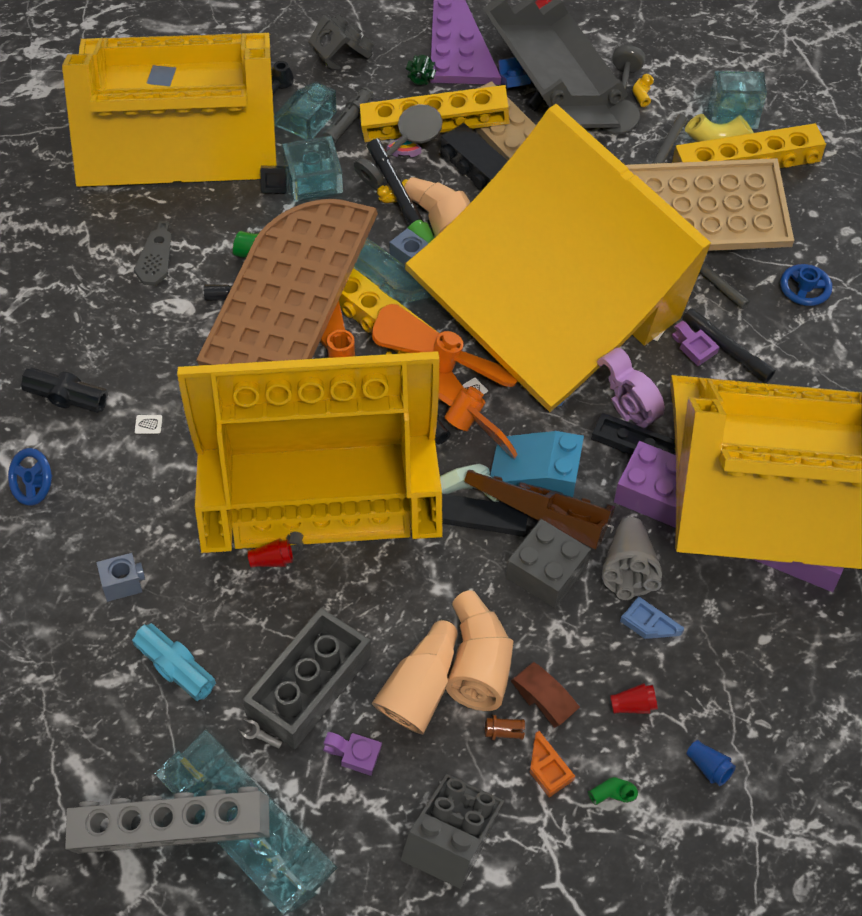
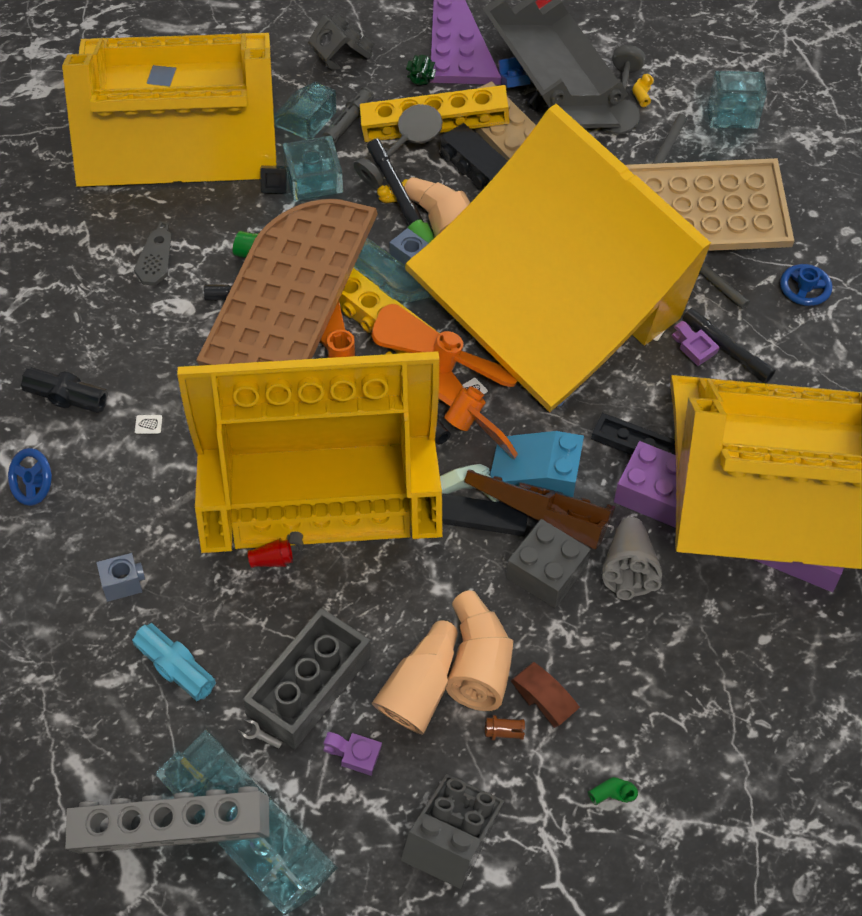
black bar [271,61,294,95] -> none
tile [387,136,421,157] -> none
orange tile [530,731,575,797] -> none
lavender piece [597,348,665,428] -> none
red cone [610,683,658,714] -> none
medium blue tile [620,597,684,639] -> none
yellow brick [672,123,826,168] -> none
light yellow cylinder [685,114,754,142] -> none
blue cone [686,740,736,786] -> none

